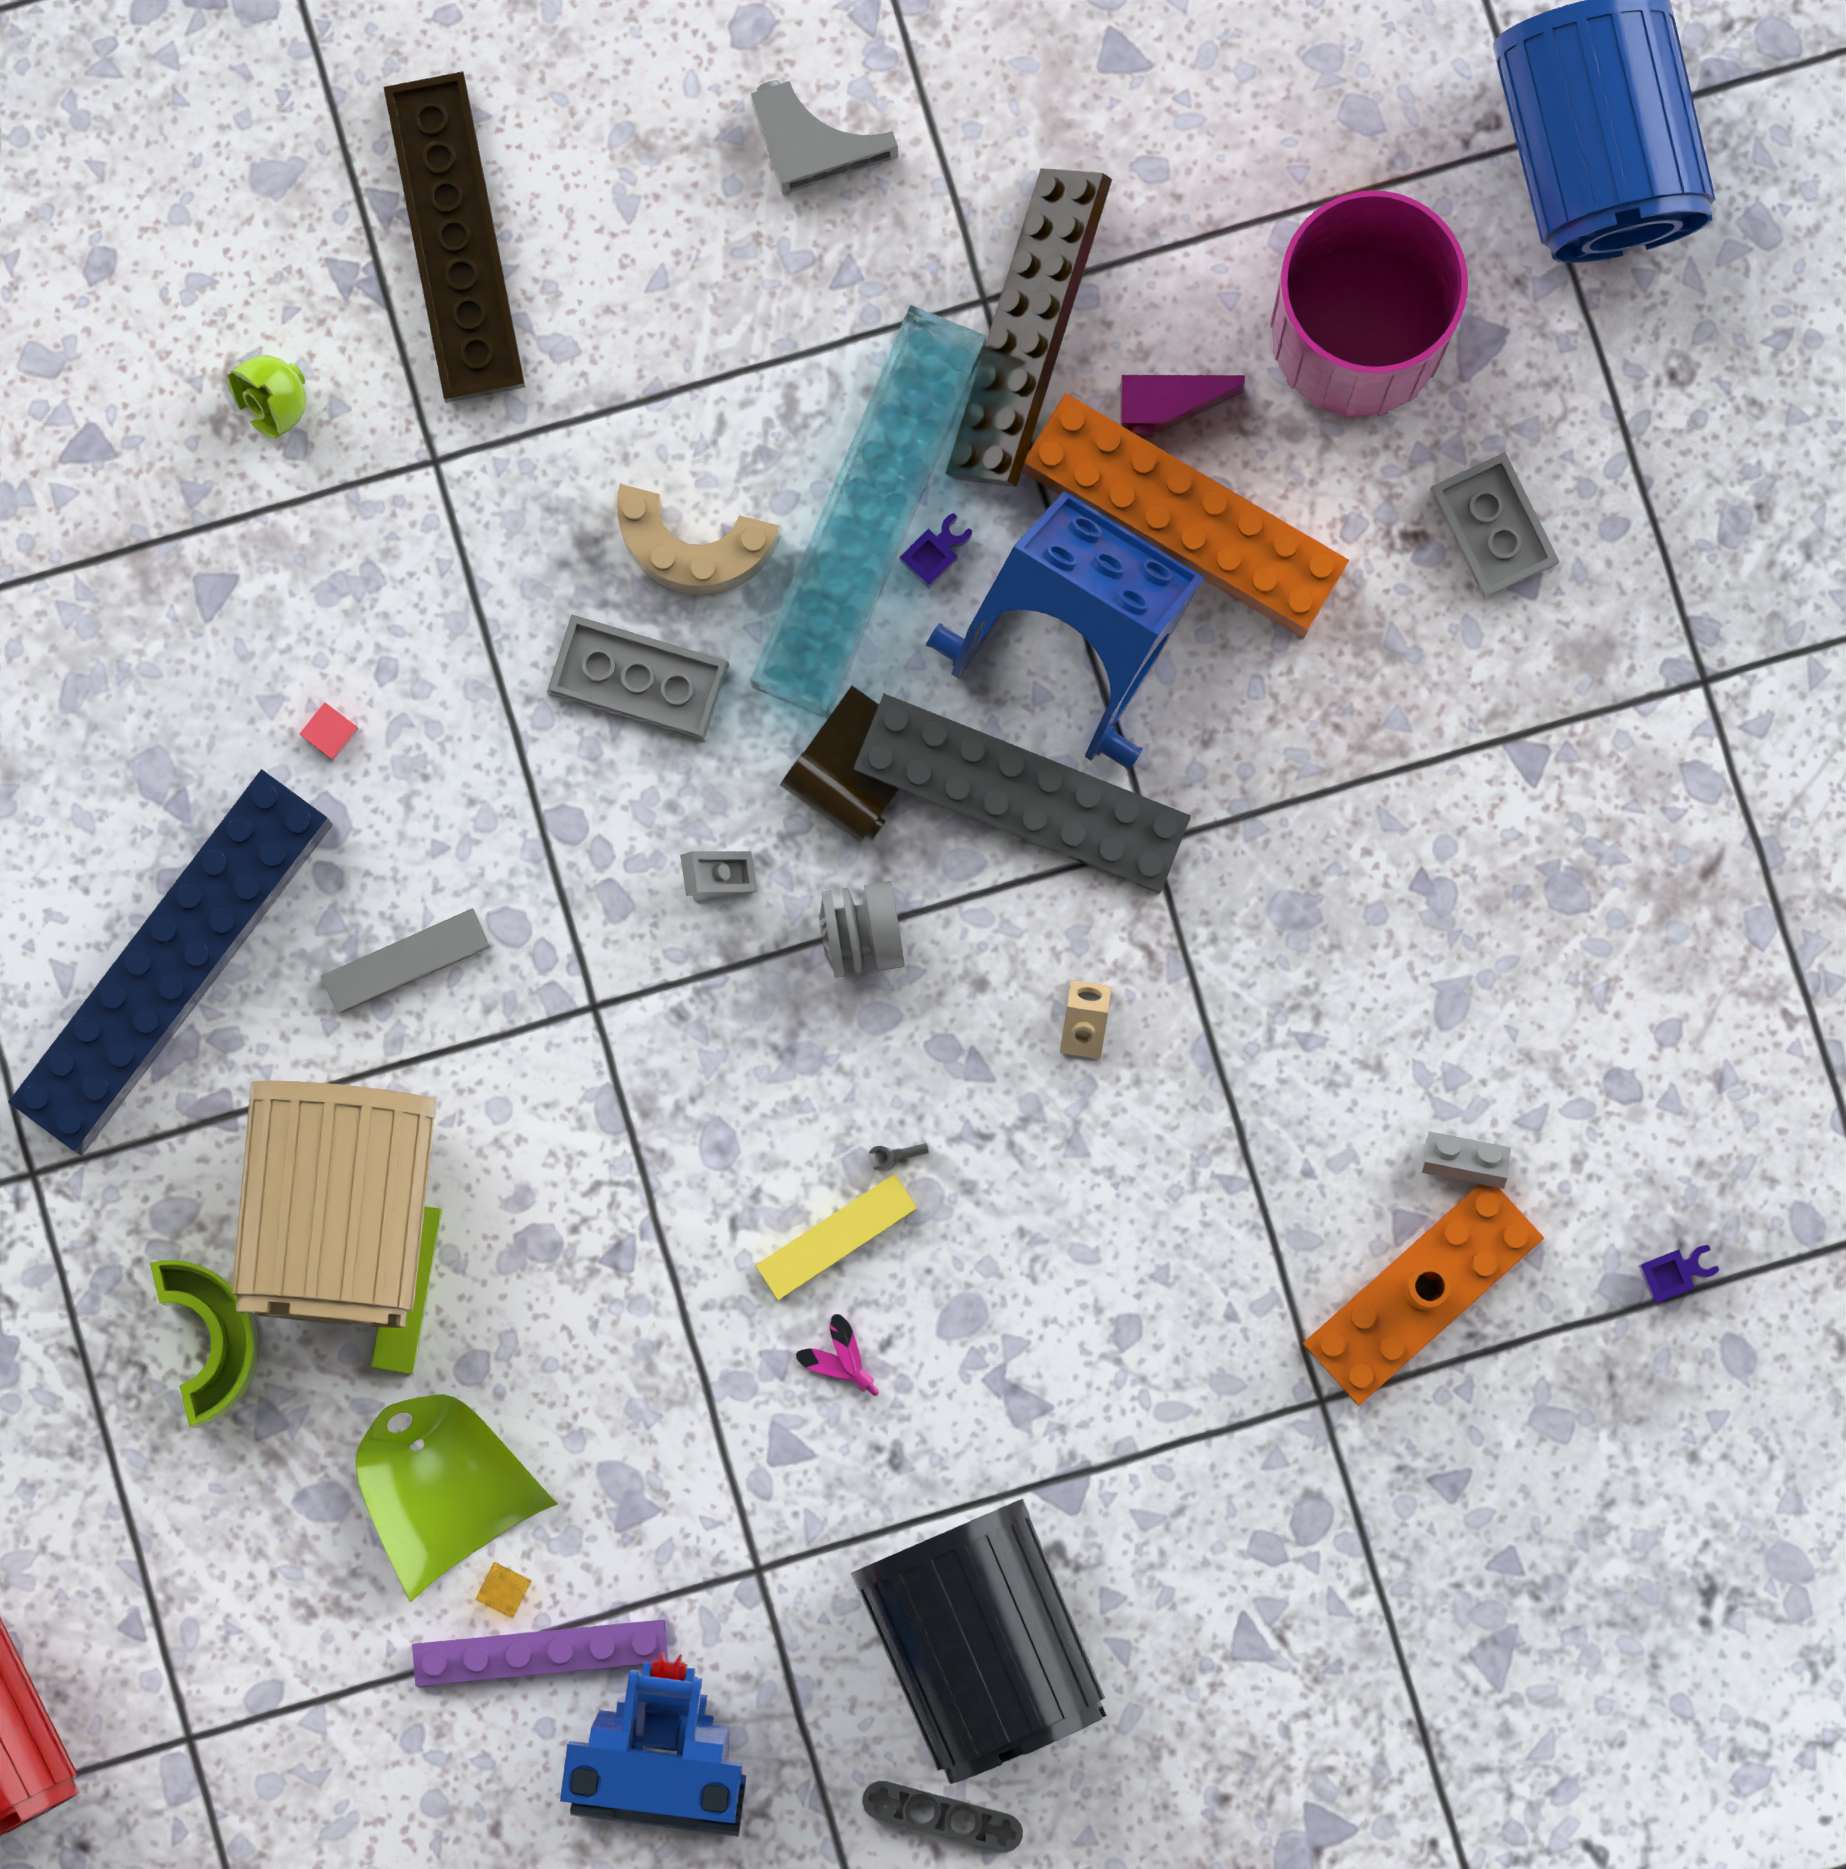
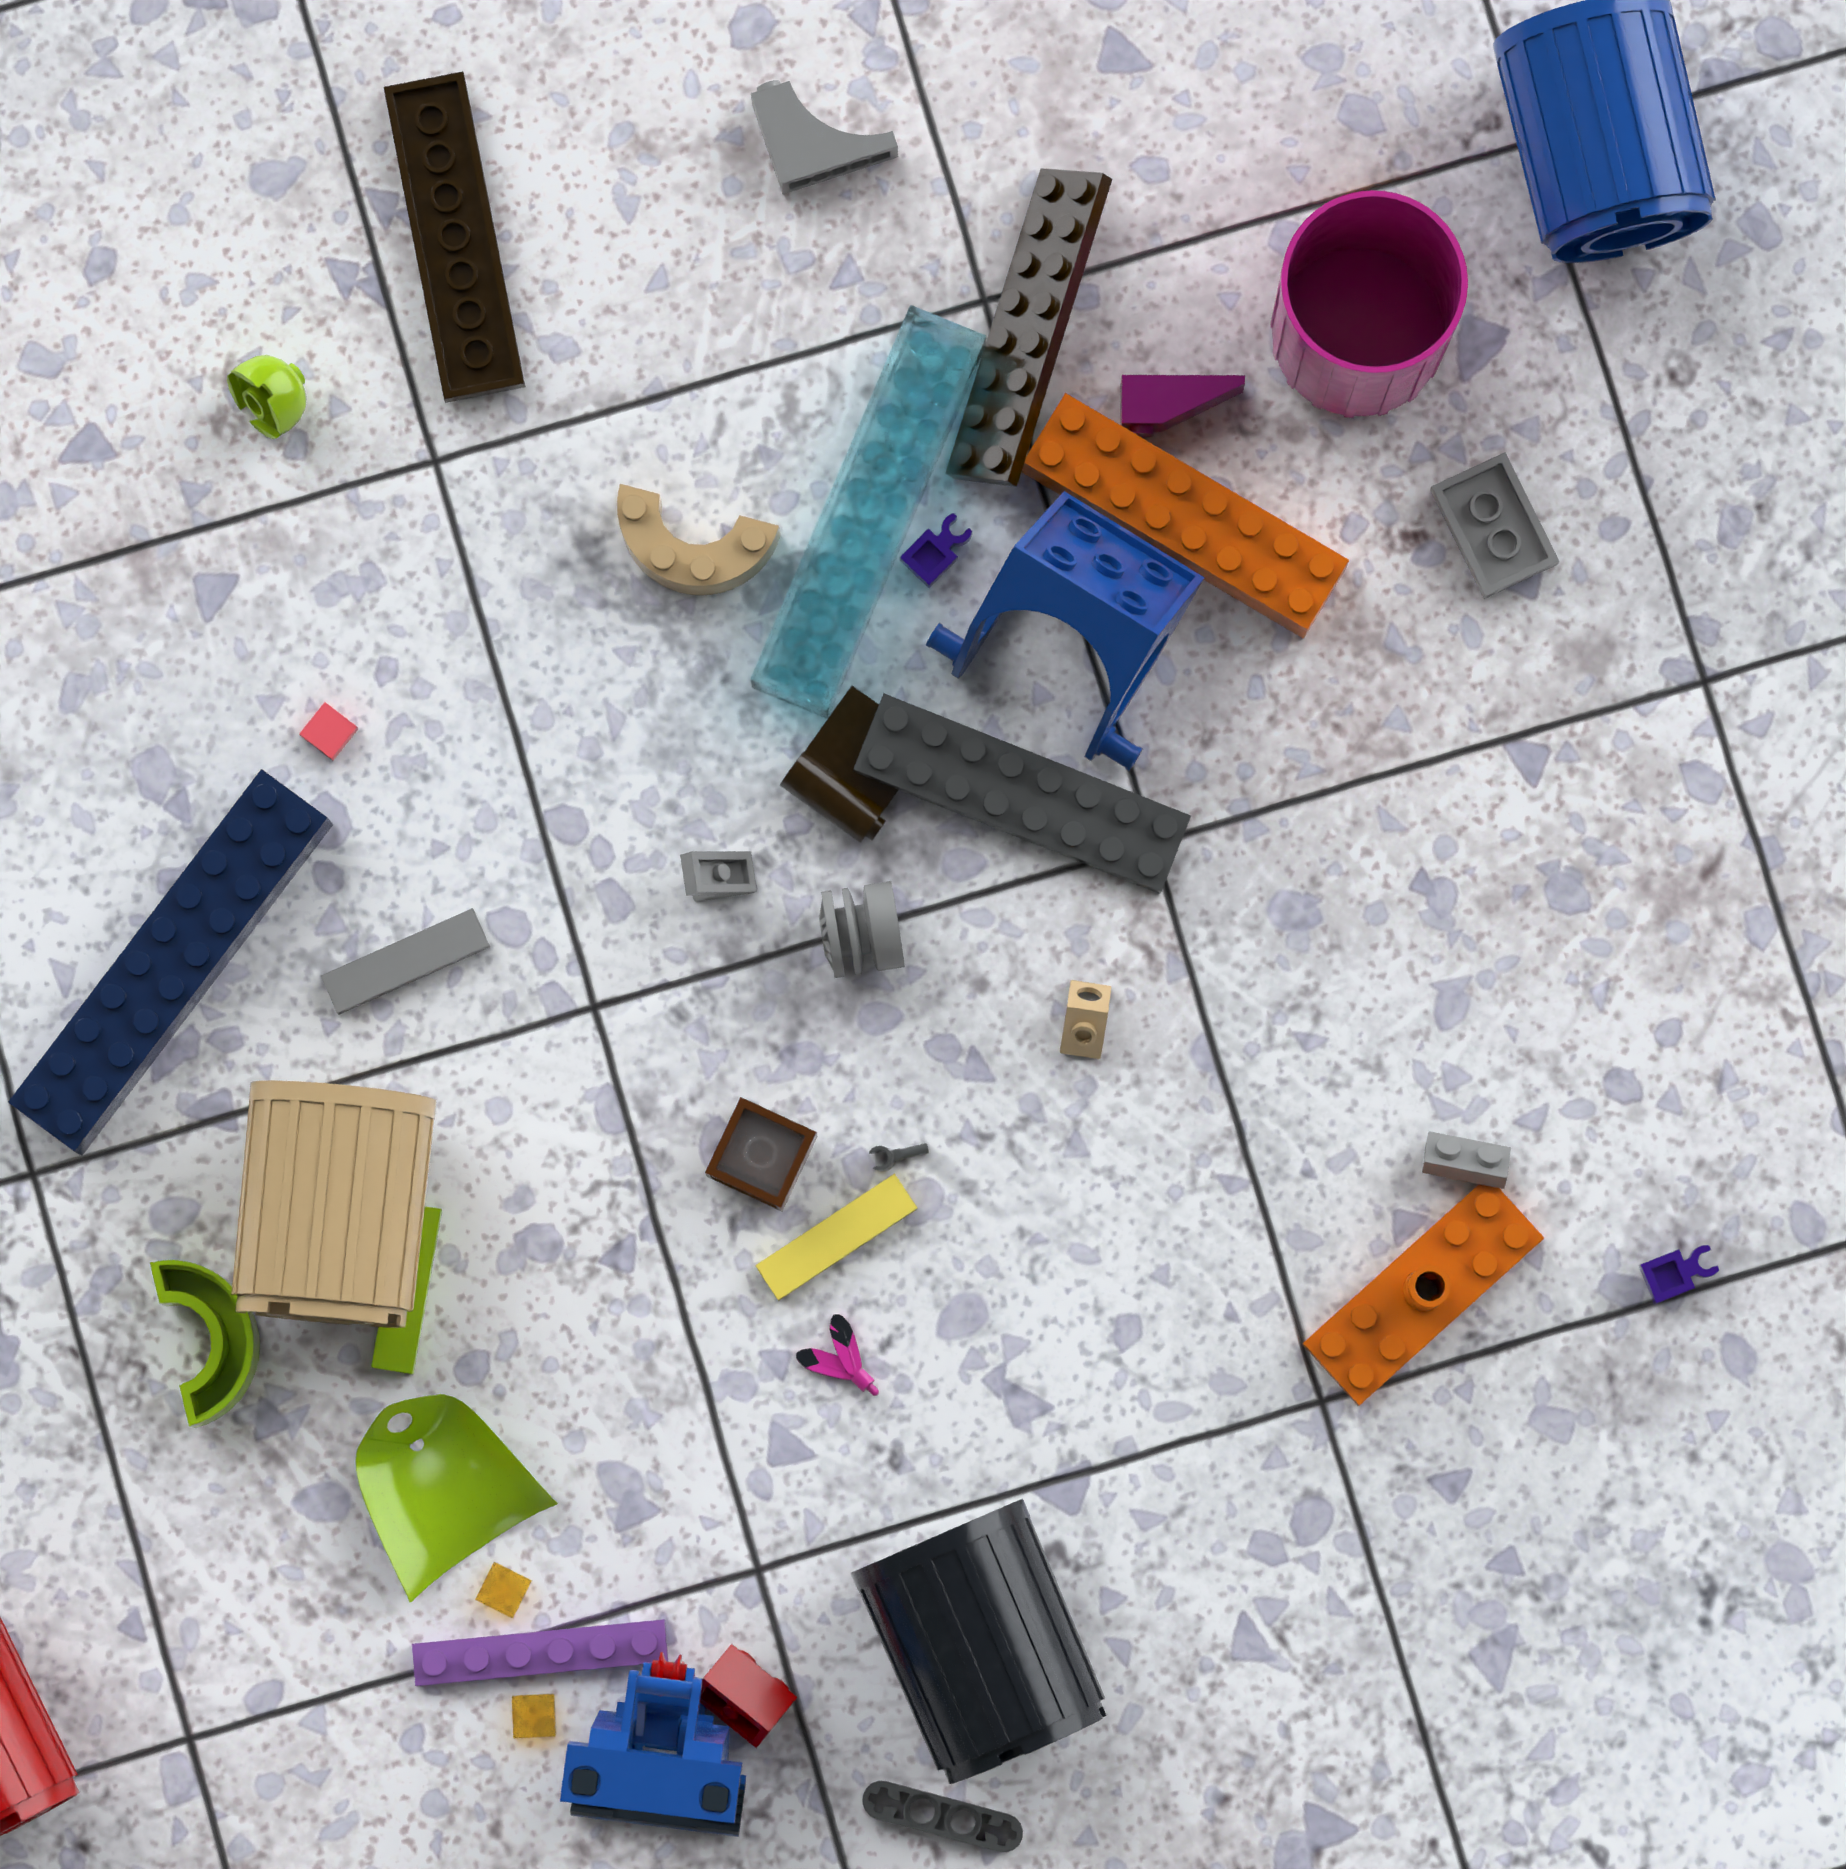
light grey tile [547,614,729,741] -> none
none -> clear yellow tile [512,1694,556,1738]
none -> brick [700,1644,797,1749]
none -> piece [705,1097,818,1212]

